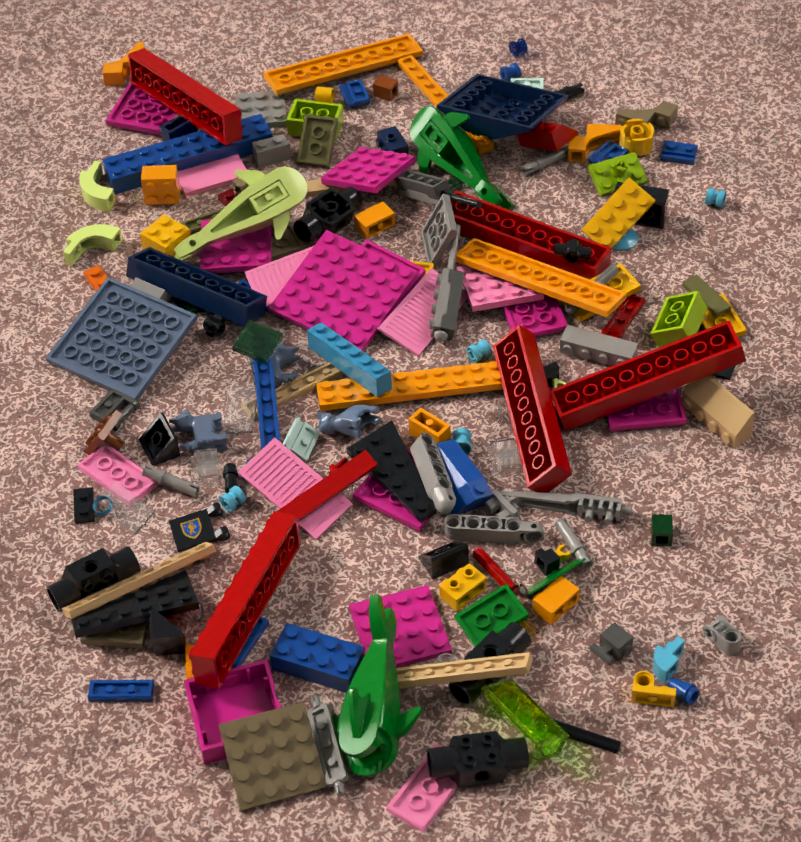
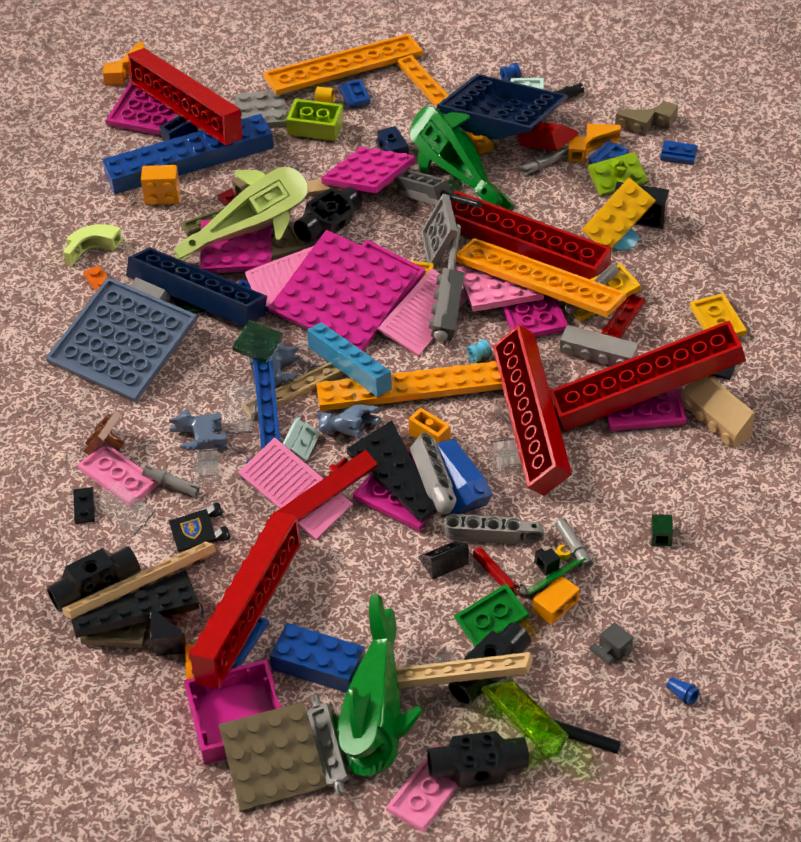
yellowish green arch [79,161,116,212] -> none
blue tile [88,680,155,702] -> none
dark grey plate [89,388,140,431] -> none
dark azure axle [93,496,113,516] -> none
black slope [139,412,180,466] -> none
yellow brick [140,214,191,257] -> none
bright pink tile [178,154,247,197] -> none
black gear [203,314,226,338] -> none
medium azure wheel [219,485,247,513] -> none
black pin [223,463,238,493] -> none
light grey brick [252,134,290,168] -> none
olive tile [296,114,339,168] -> none
dark pink plate [349,585,452,668] -> none
light orange brick [354,202,395,239] -> none
dark orange brick [372,75,399,102] -> none
yellow brick [439,563,487,612] -> none
medium azure wheel [452,428,471,454] -> none
light grey hips [485,489,520,518] -> none
light grey piece [499,491,632,525] -> none
clear blue wheel [509,38,528,57] -> none
black piece [543,362,566,388] -> none
black axle [554,239,592,263] -> none
yellow brick [619,119,654,156] -> none
yellow plate [631,671,676,707] -> none
lime brick [650,291,708,347] -> none
medium azure brick [653,636,685,684] -> none
olive tile [682,274,731,318] -> none
light grey piece [703,615,742,656] -> none
medium azure wheel [705,187,727,208] -> none

